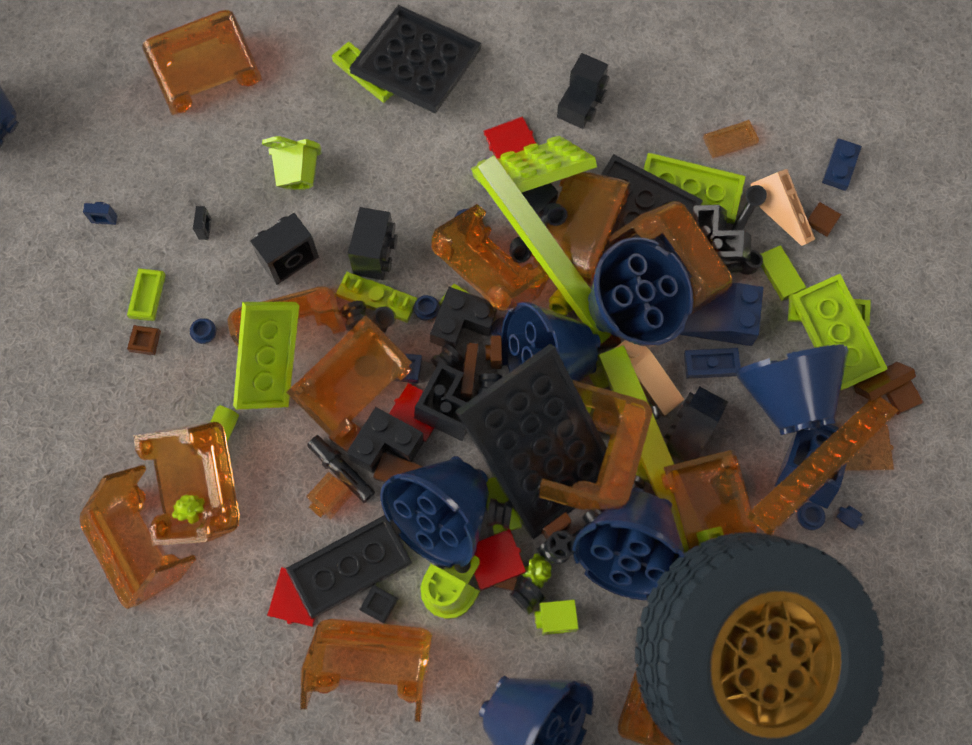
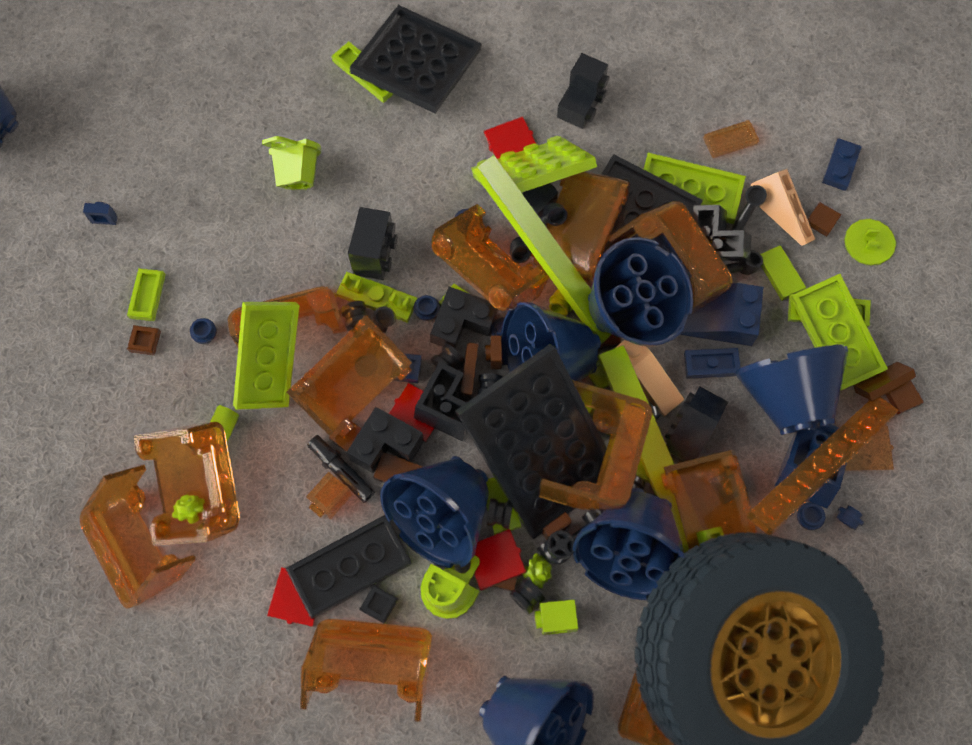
clear orange windscreen [142,10,262,115] -> none
black tile [193,206,212,240] -> none
black brick [250,213,319,285] -> none
none -> lime piece [844,219,896,266]

